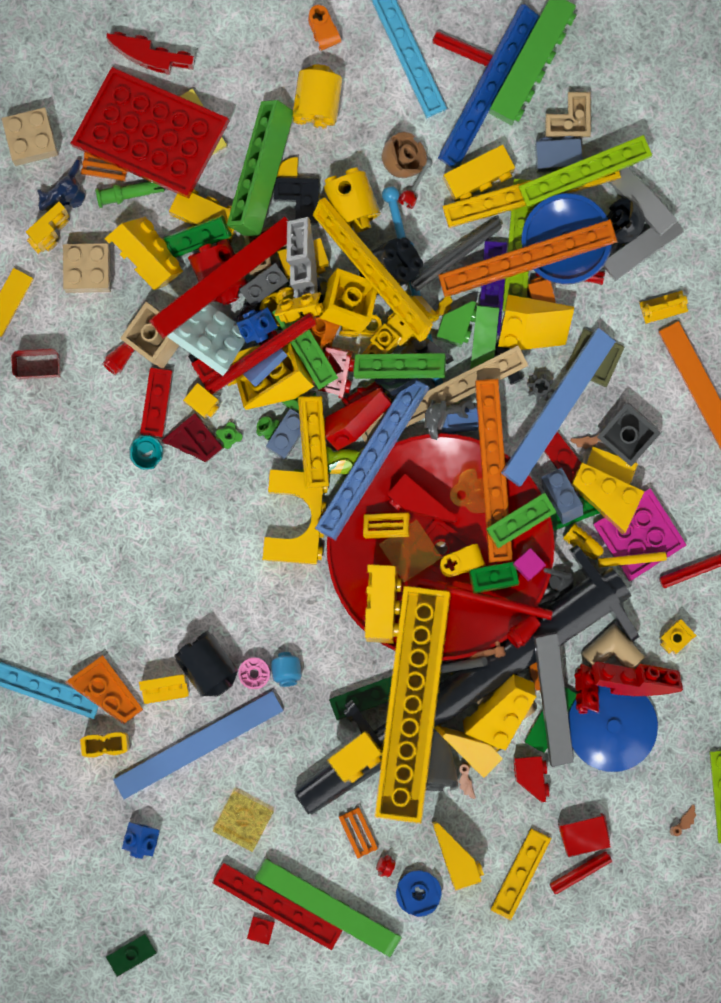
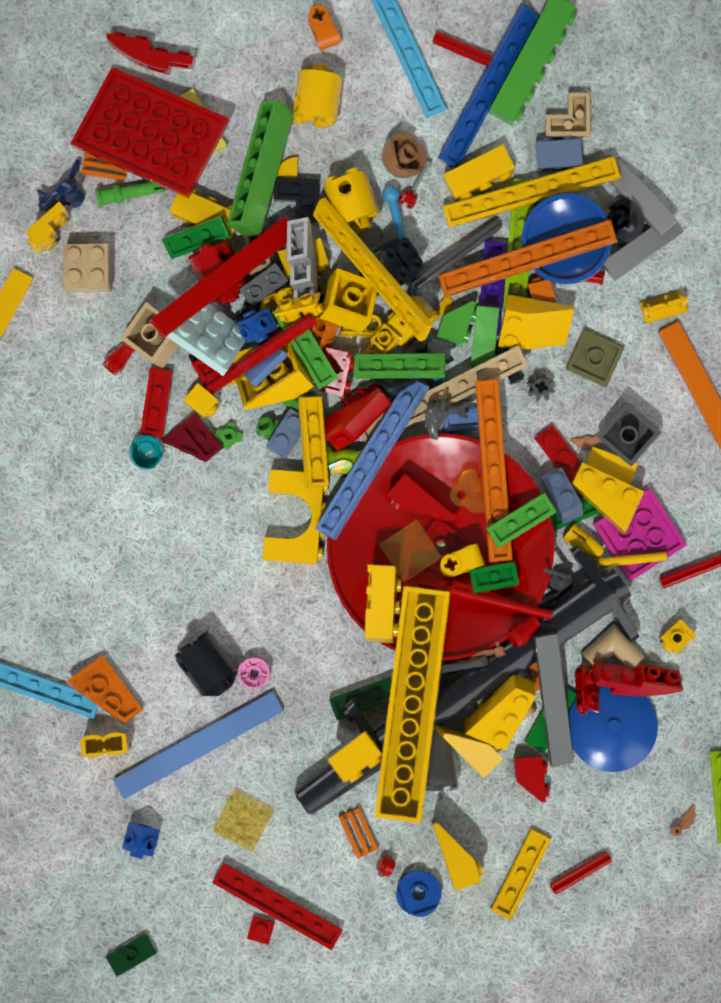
tan brick [2,107,59,166] -> none
red piece [11,349,60,380] -> none
yellow wedge [104,216,183,290] -> none
yellow bracket [139,674,189,704] -> none
bright green beam [254,858,402,957] -> none
dark azure head [271,652,302,687] -> none
yellow tile [363,513,410,538] -> none
nougat piece [459,762,476,799] -> none
medium blue tile [501,328,616,487] -> none
dark pink tile [513,548,546,581] -> none
lime plate [519,135,653,208] -> none
red piece [558,813,611,857] -> none

